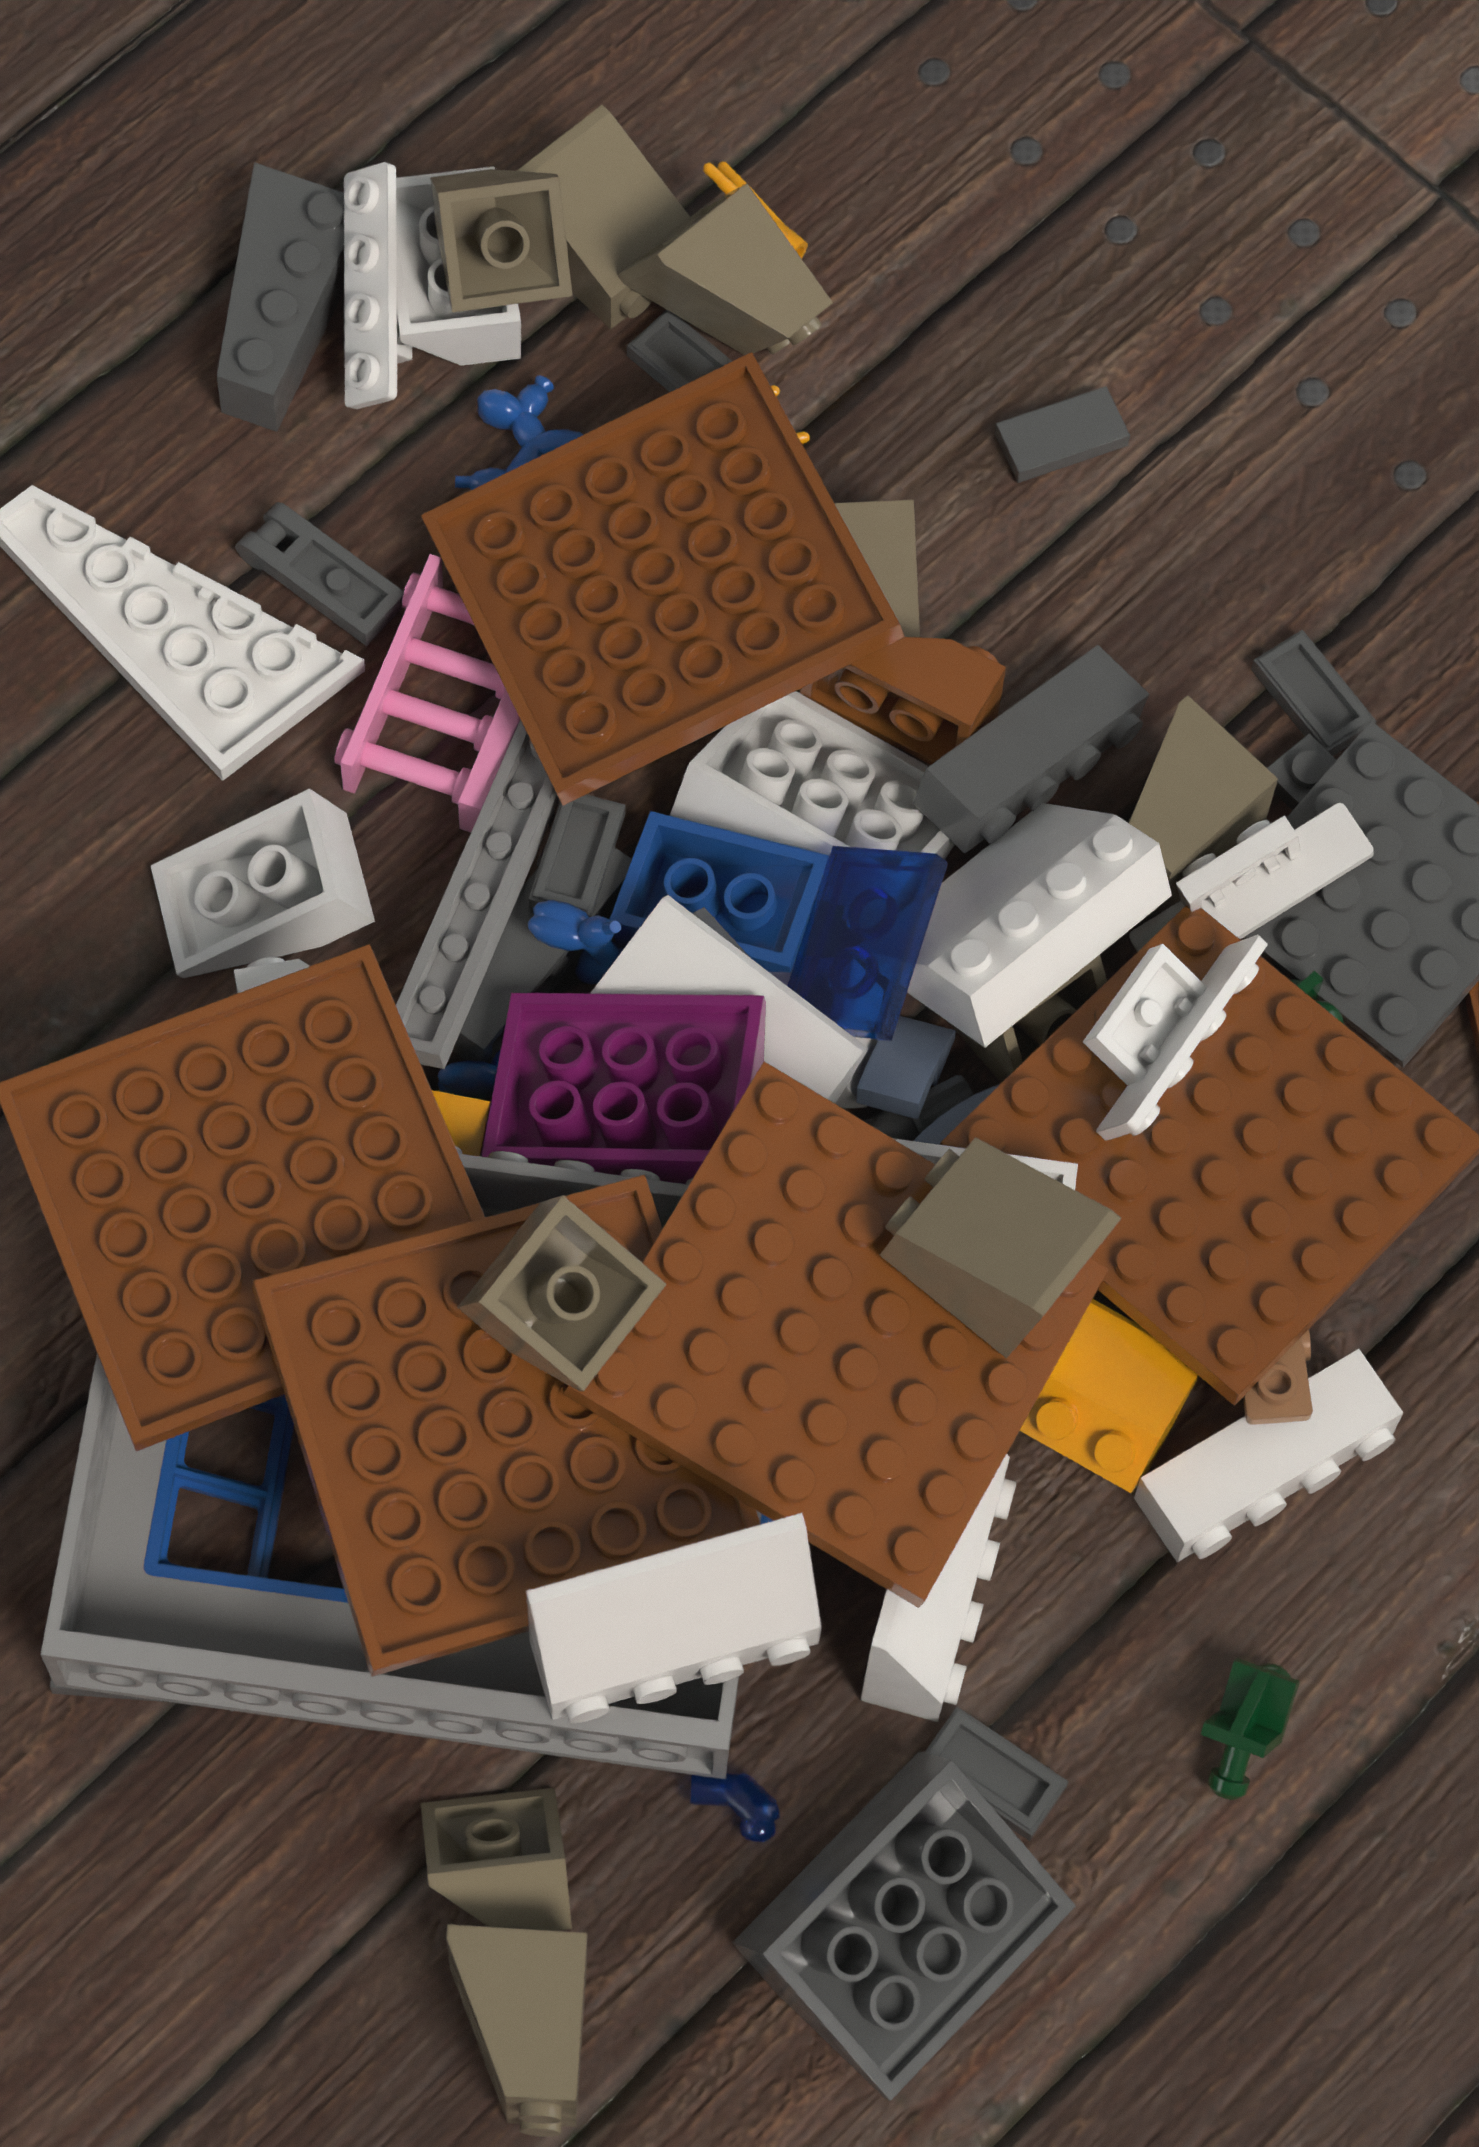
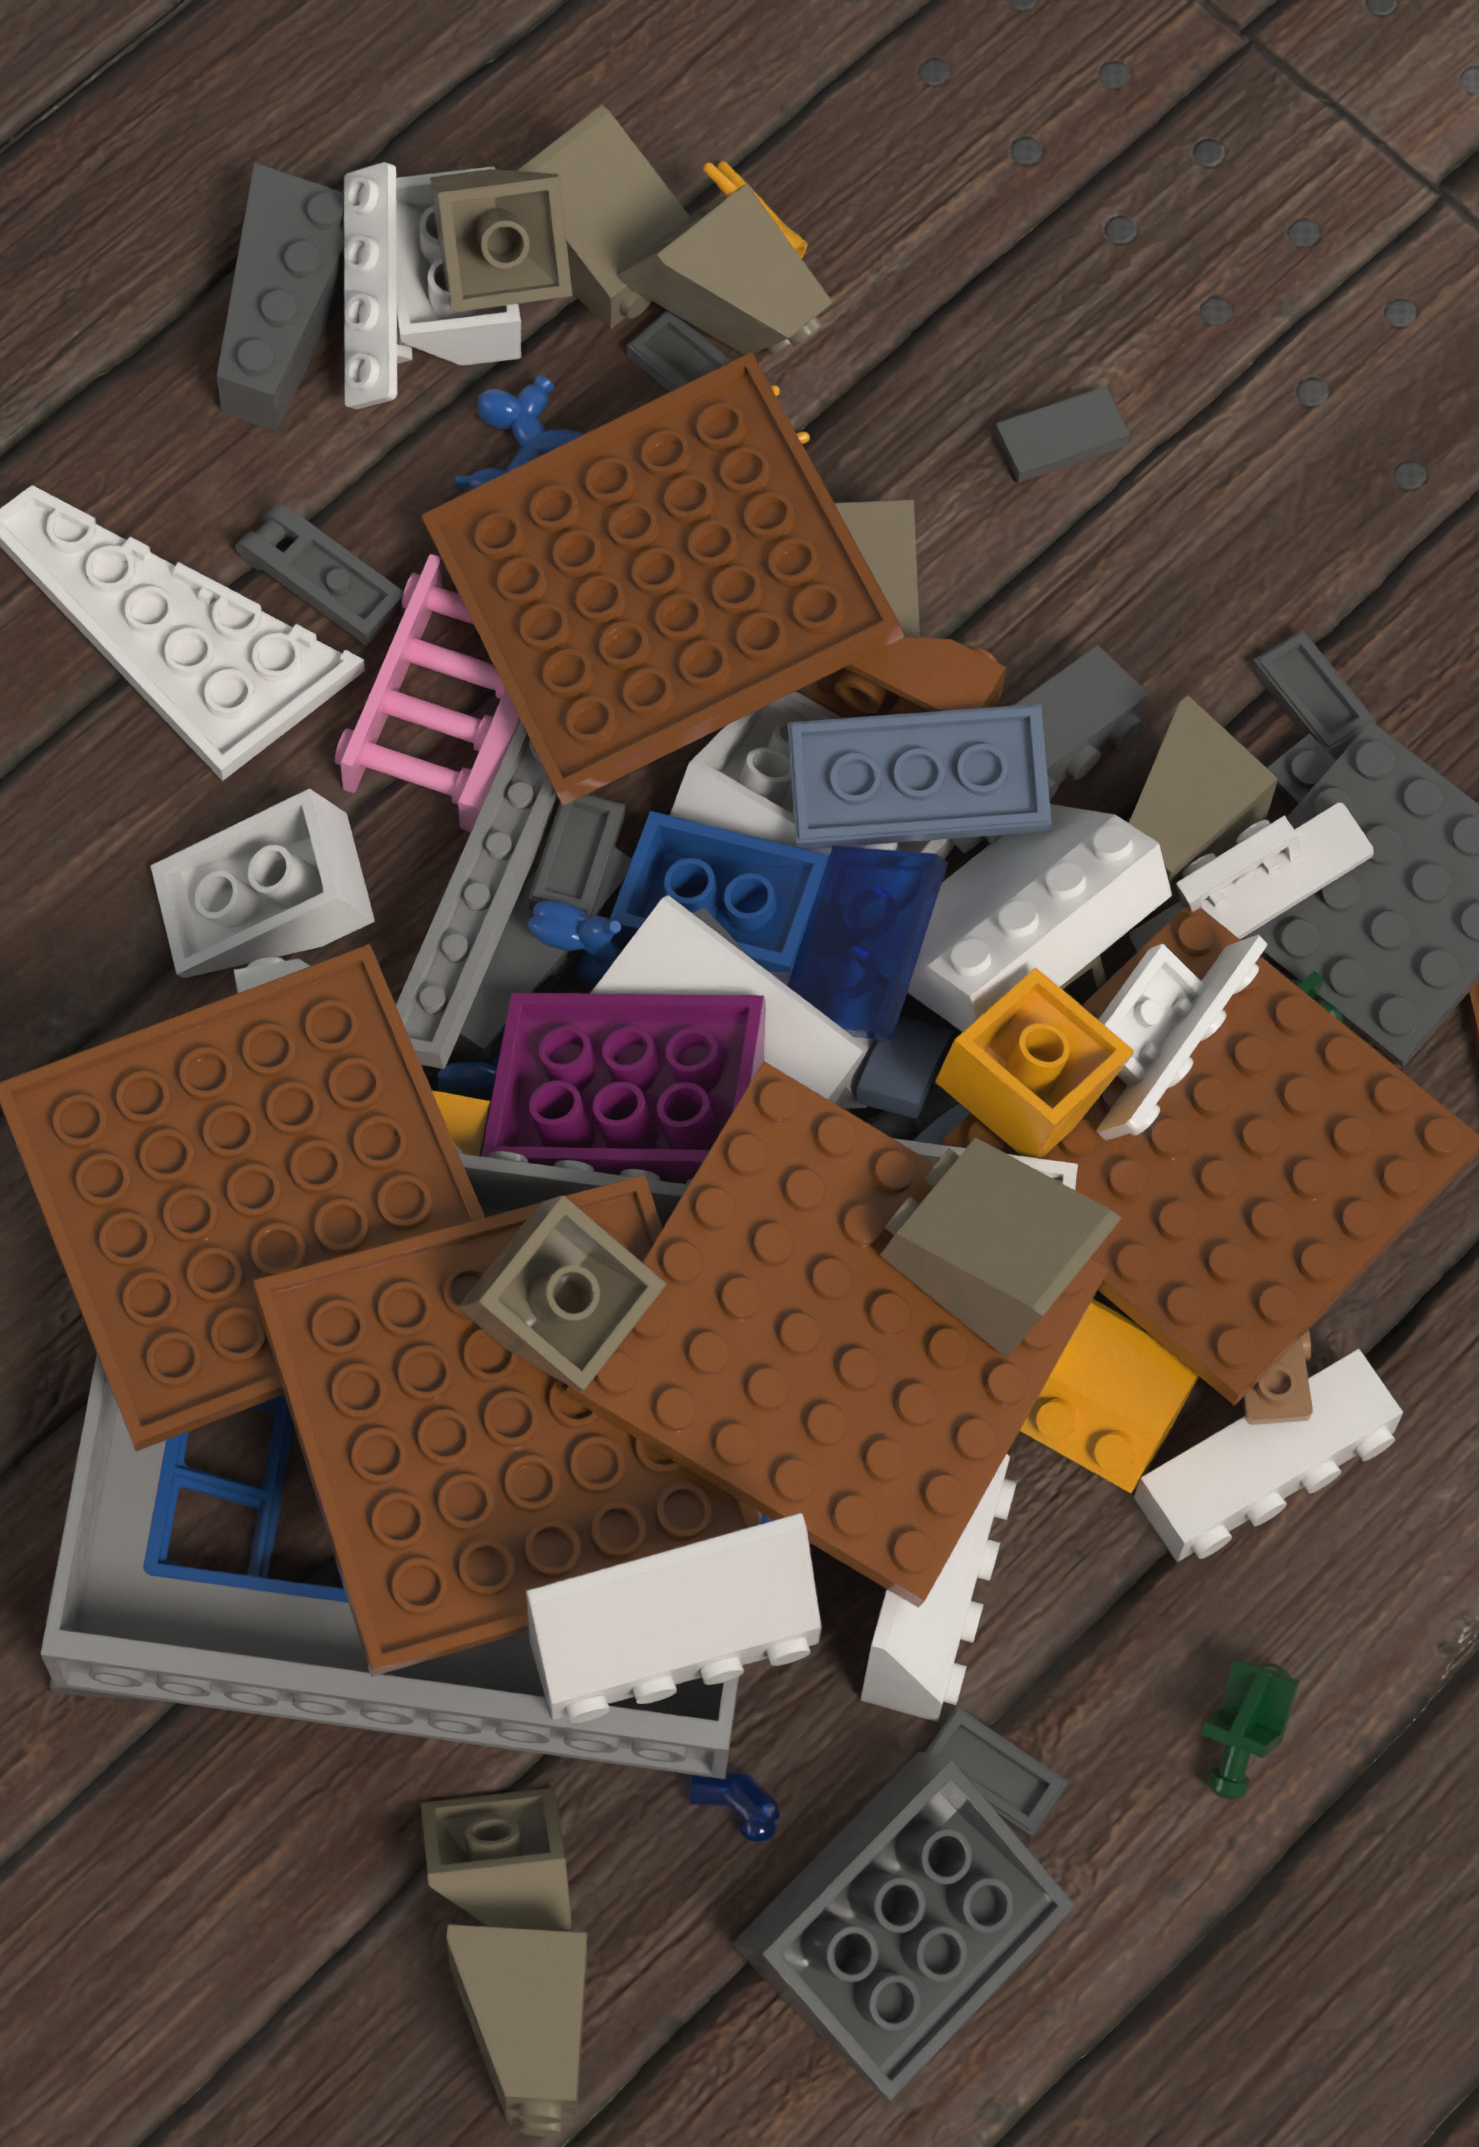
none -> sand blue tile [788,704,1052,849]
none -> light orange slope [935,967,1134,1159]

